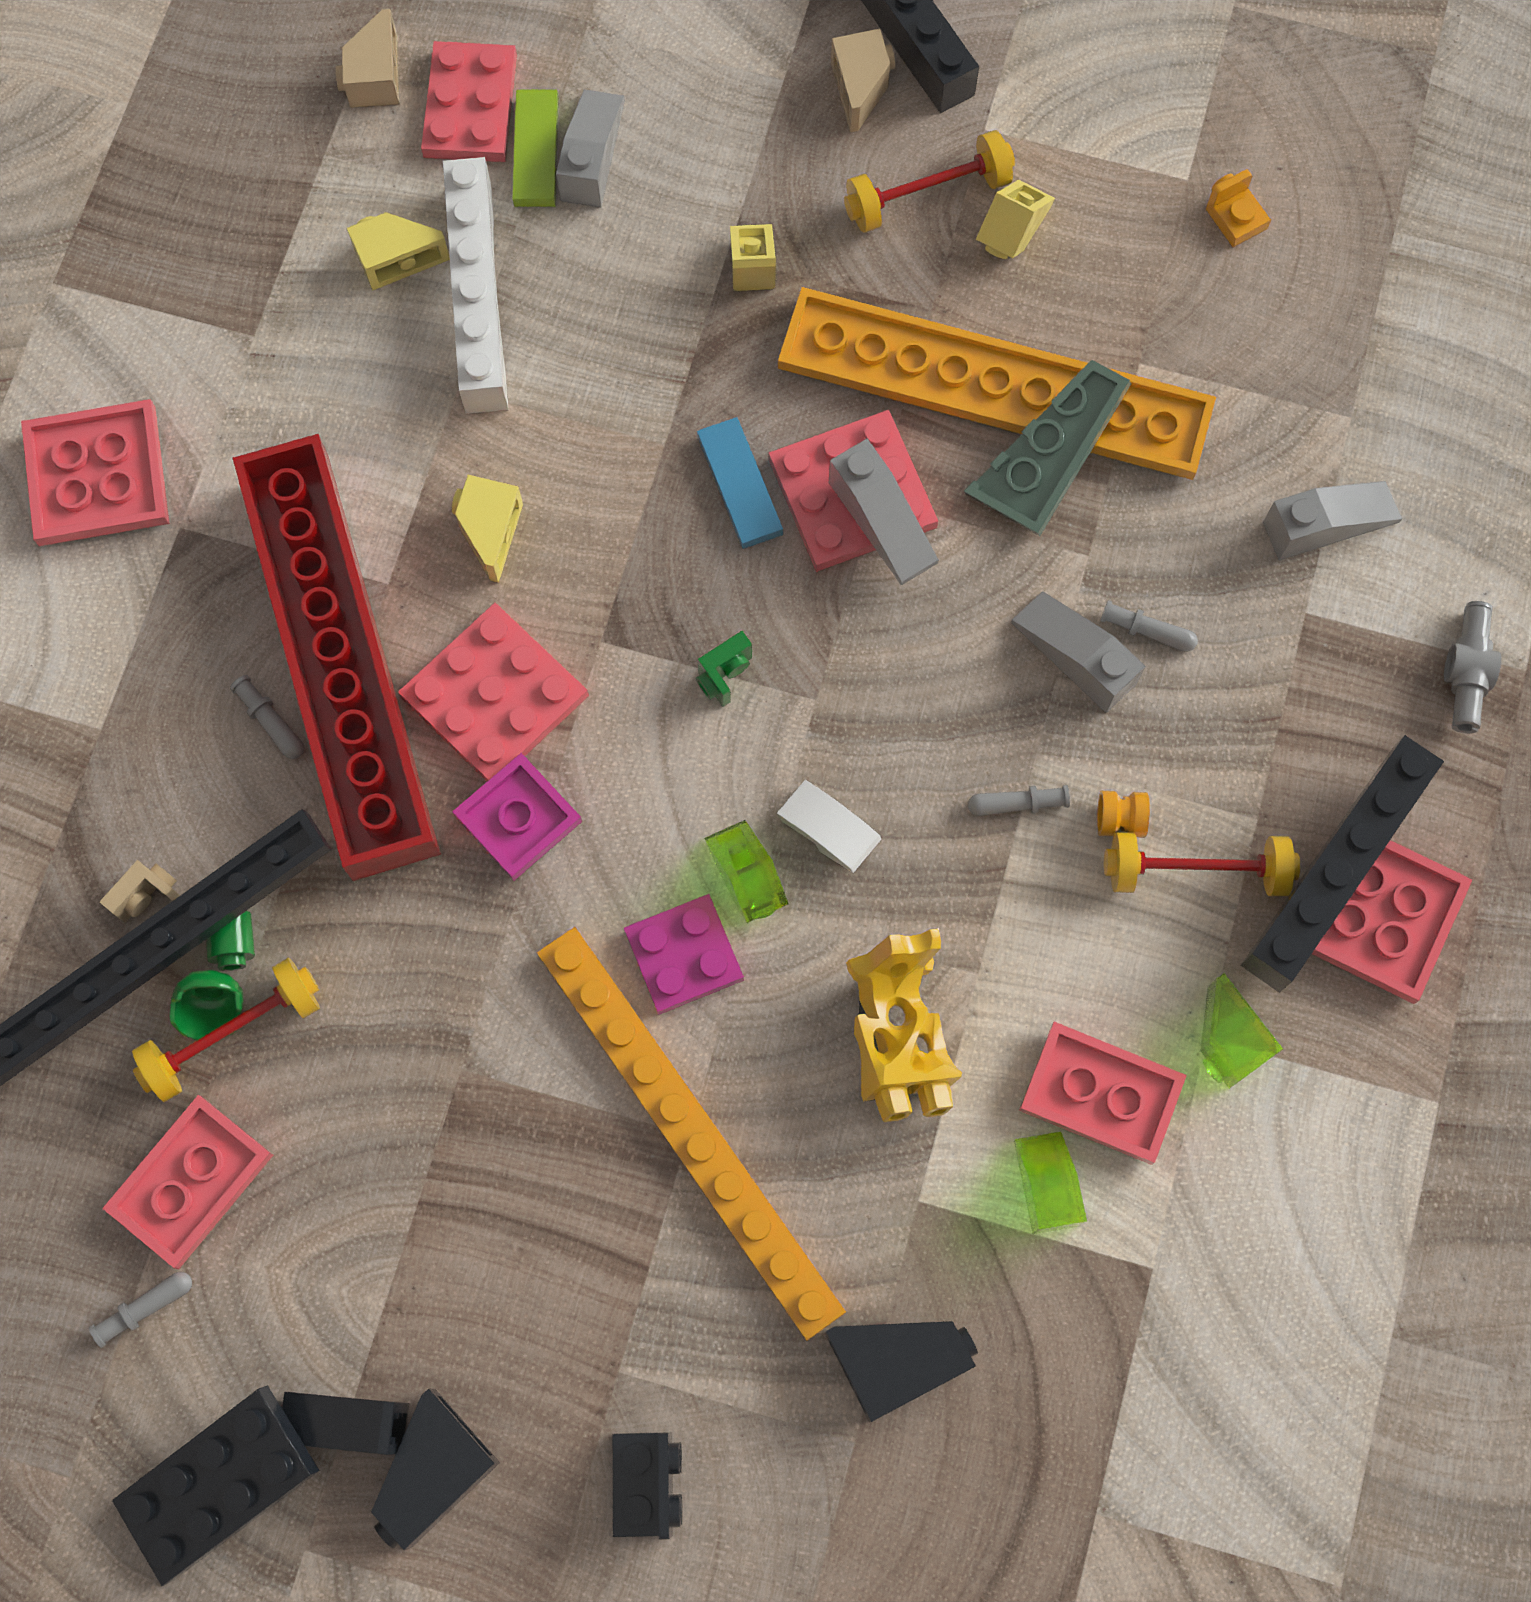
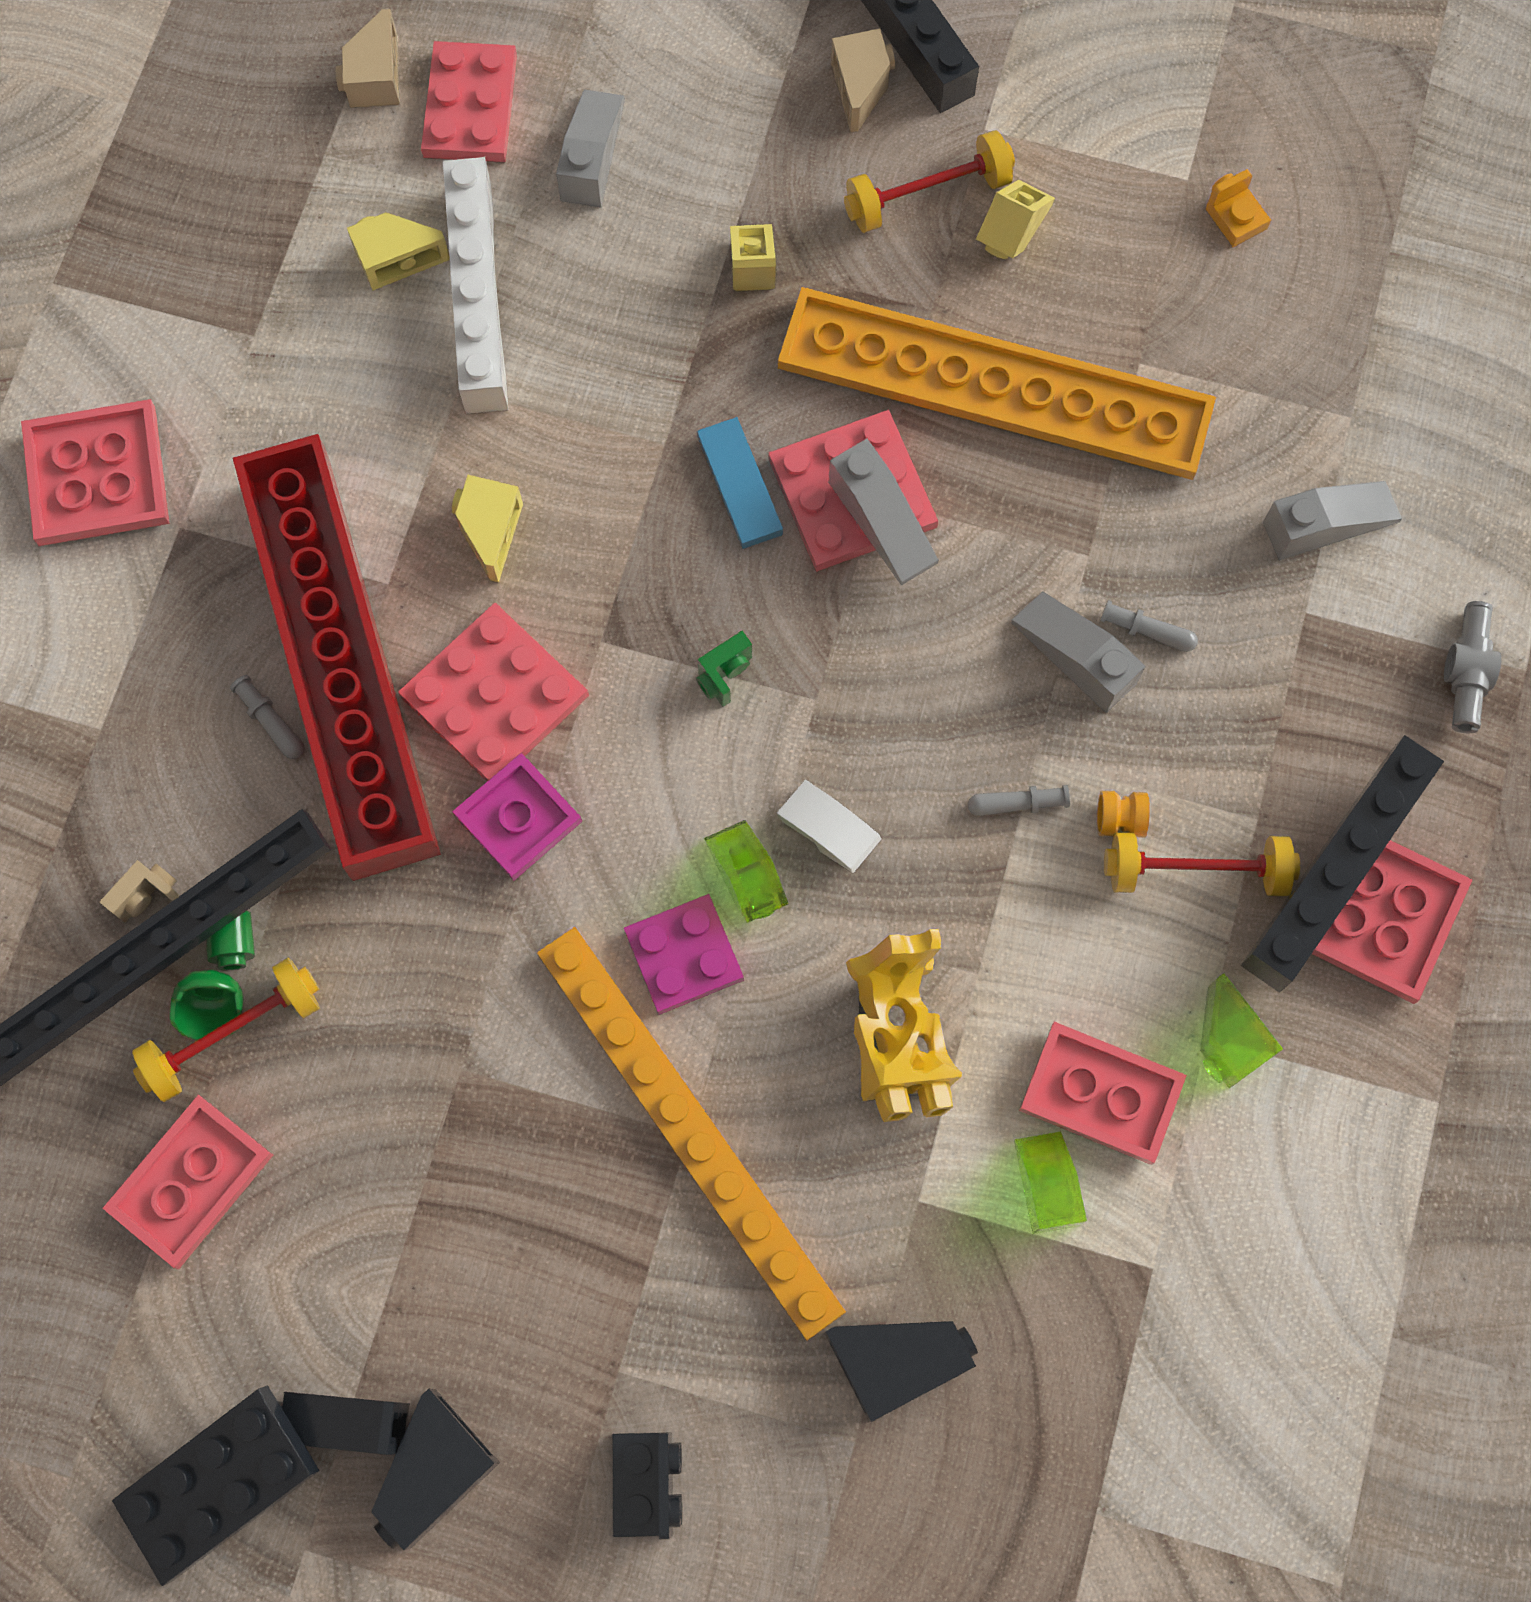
light grey piece [89,1272,192,1348] -> none
lime tile [512,89,559,207] -> none
sand green wing [964,360,1131,536] -> none

